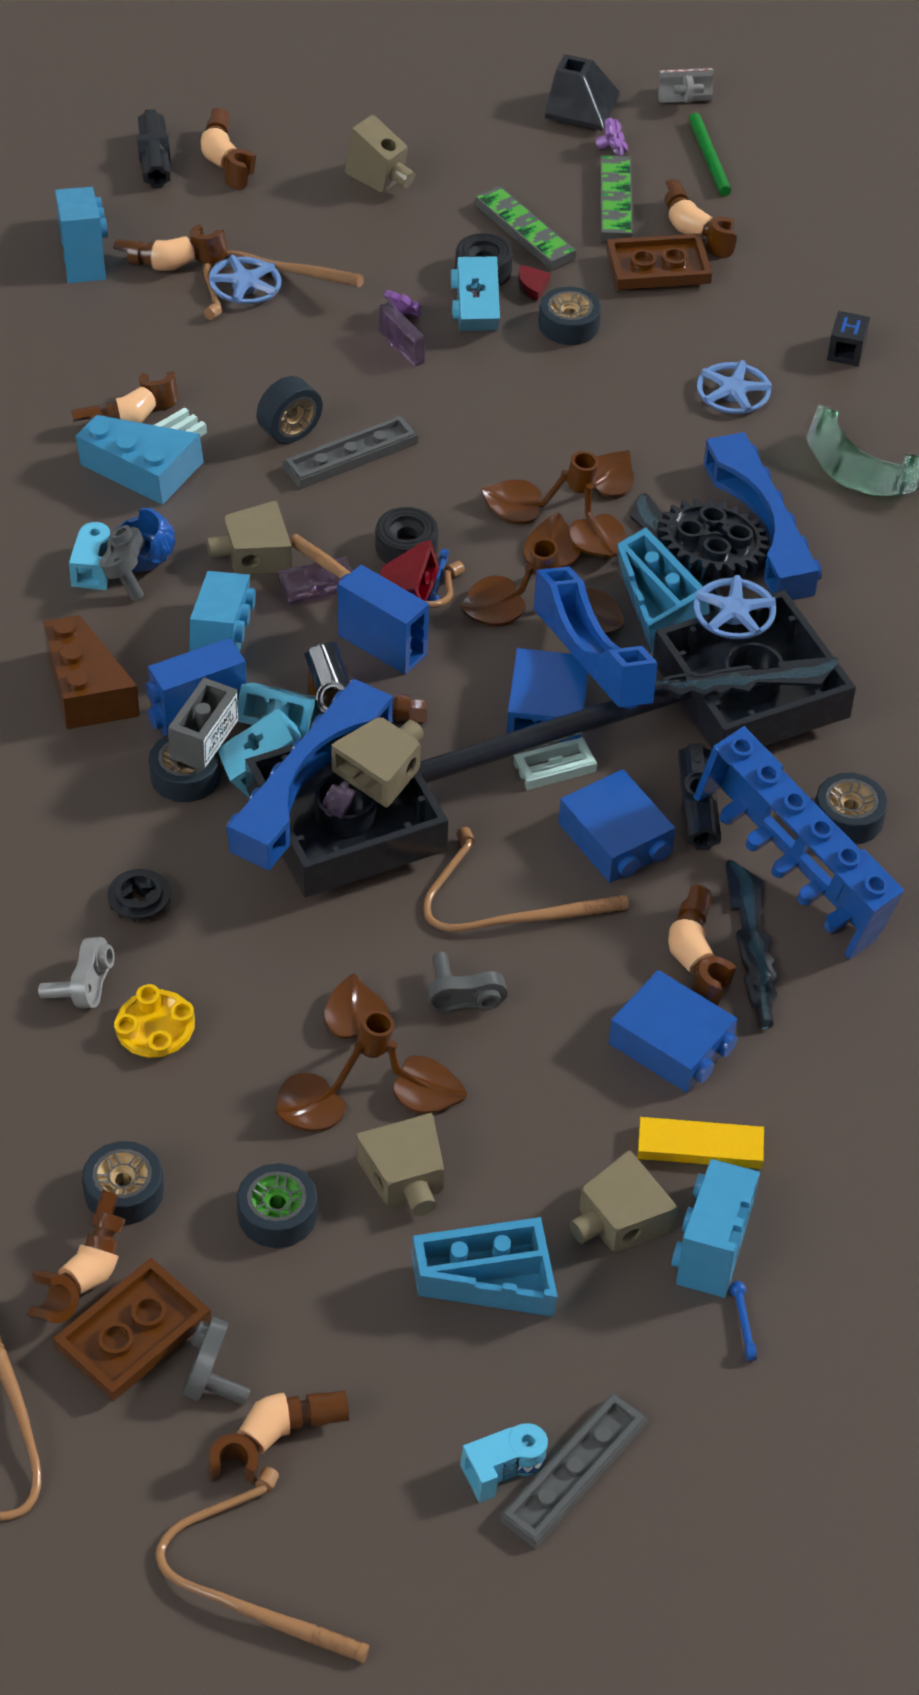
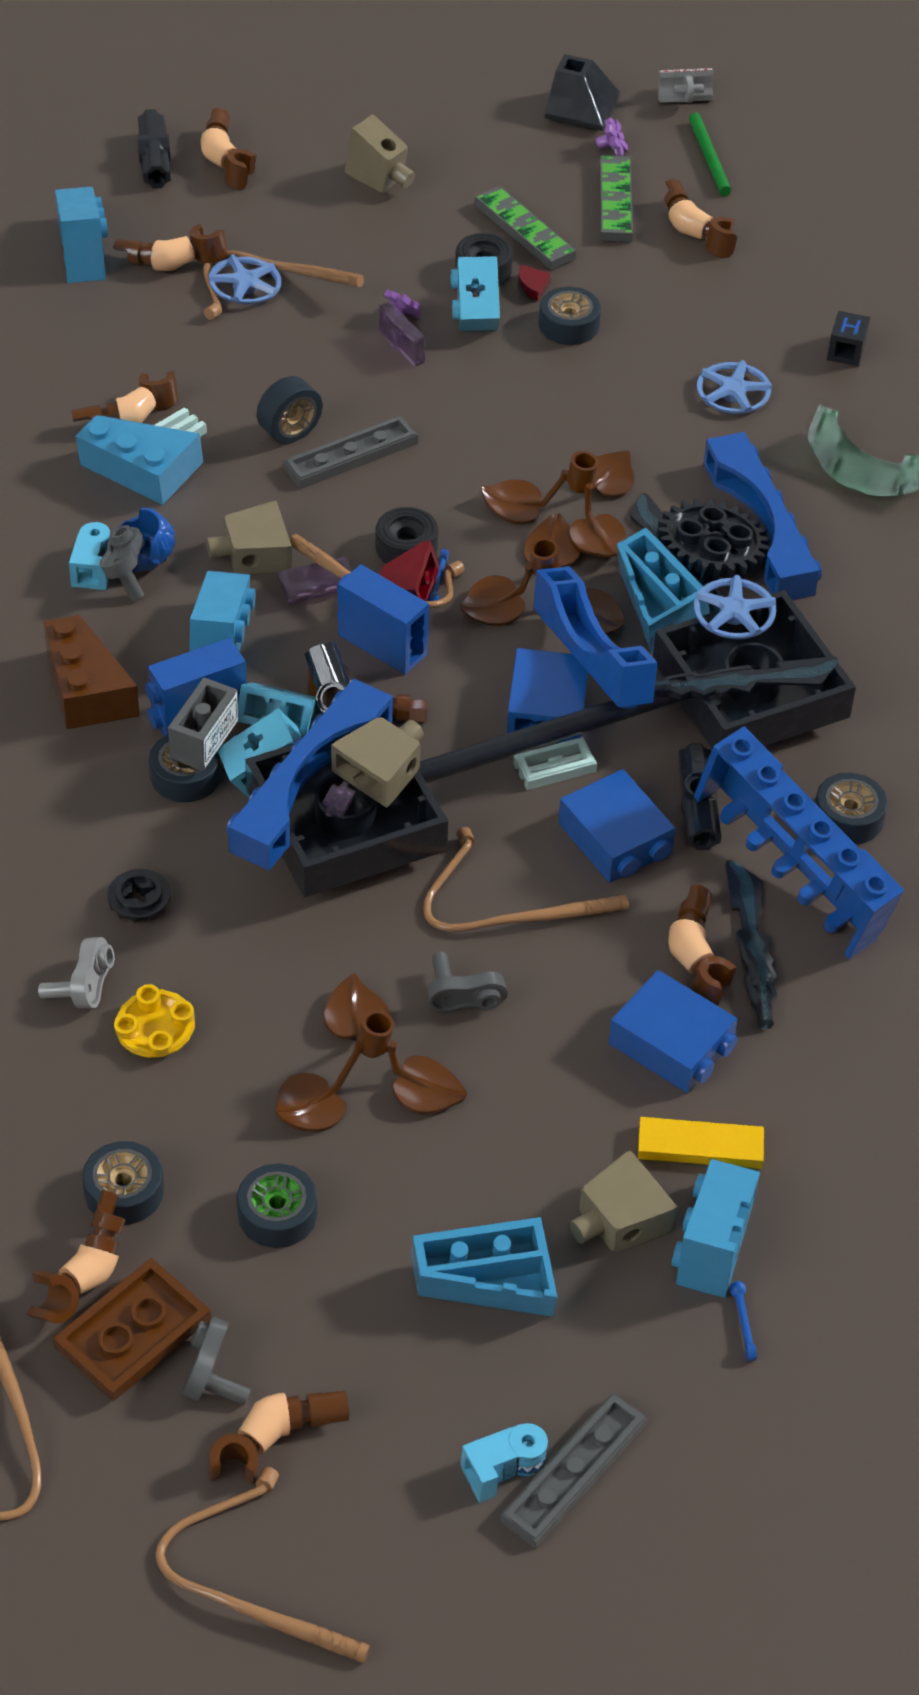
dark tan torso [356,1113,444,1216] -> none
reddish brown plate [606,233,712,290] -> none

